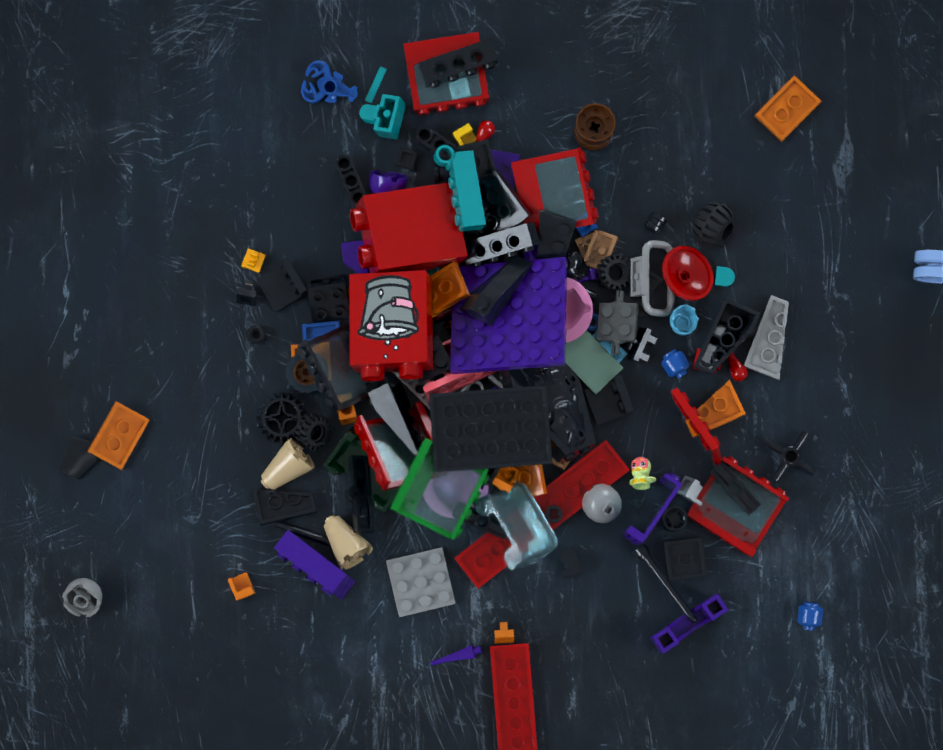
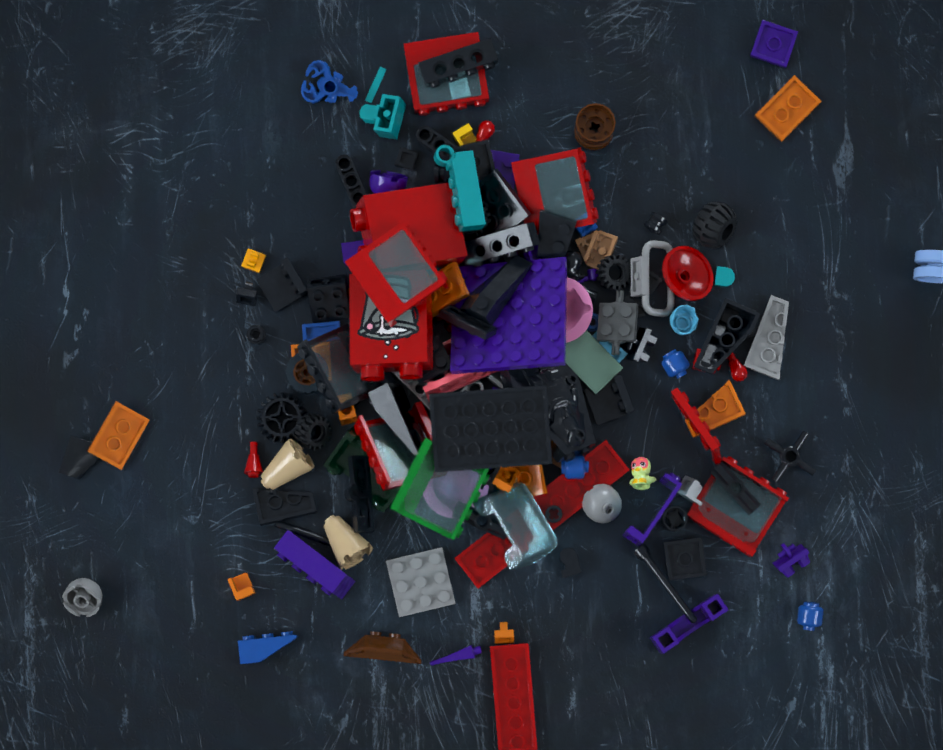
none -> blue slope [238,631,298,664]
none -> red cone [244,442,263,478]
none -> reddish brown wedge [344,631,422,664]
none -> panel [345,222,448,327]
none -> black plate [438,305,497,340]
none -> blue head [561,454,589,479]
none -> dark purple plate [750,20,798,68]
none -> dark purple hips [772,543,810,578]

